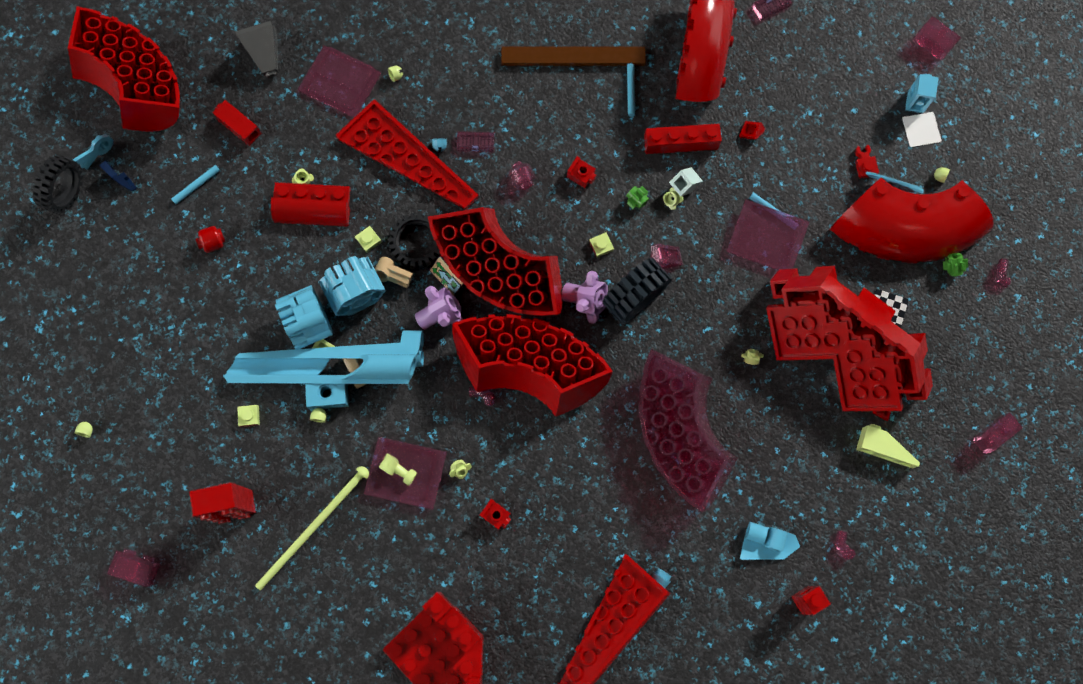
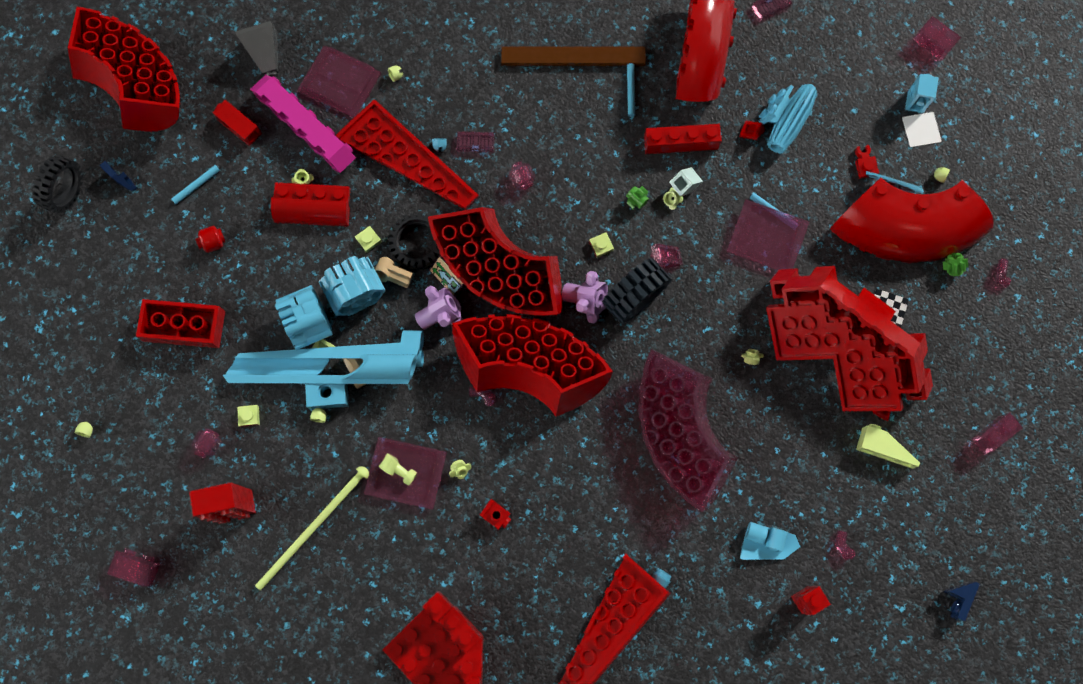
medium azure piece [73,134,113,170] -> none
red brick [567,156,597,189] -> none
none -> red brick [136,299,225,348]
none -> clear pink head [191,428,221,459]
none -> dark pink brick [250,75,356,173]
none -> medium azure plate [759,84,818,154]
none -> dark blue slope [943,582,980,621]

